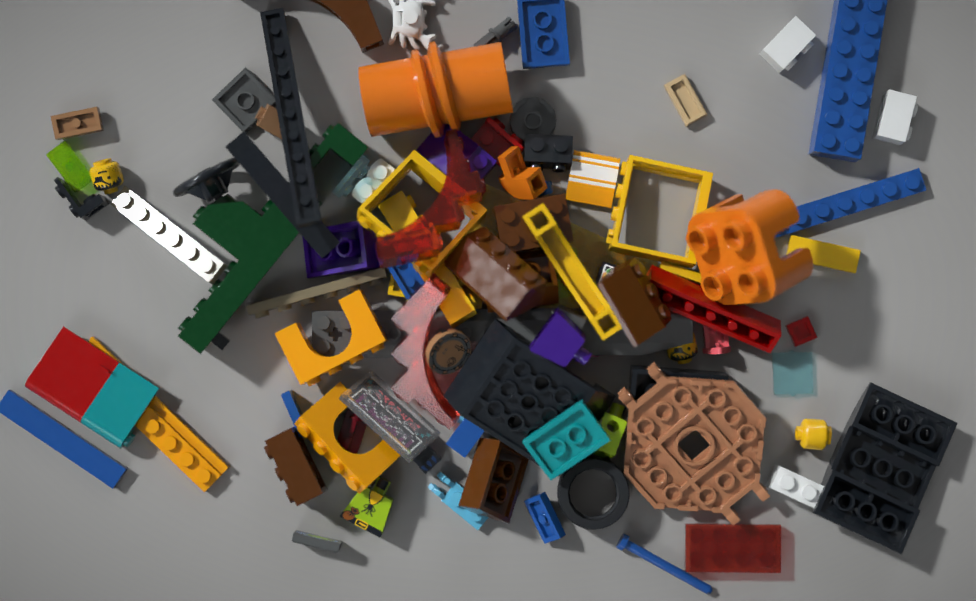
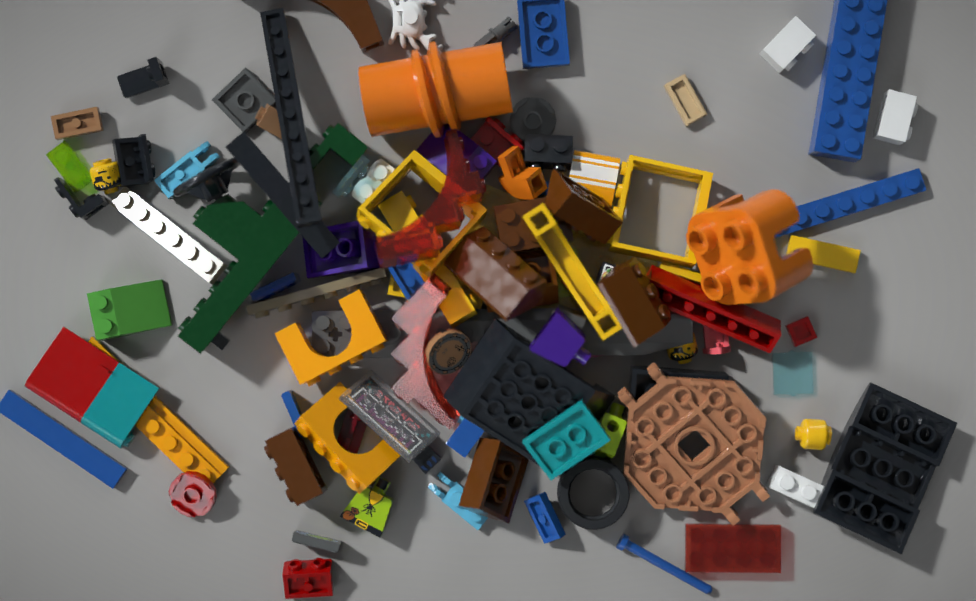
none -> bright green slope [87,279,172,341]
none -> black bracket [112,134,156,187]
none -> black bracket [117,57,169,98]
none -> medium azure hinge [154,141,220,199]
none -> tile [168,471,217,517]
none -> clear blue tile [250,272,301,302]
none -> red bracket [282,558,334,599]
none -> reddish brown slope [545,169,623,244]

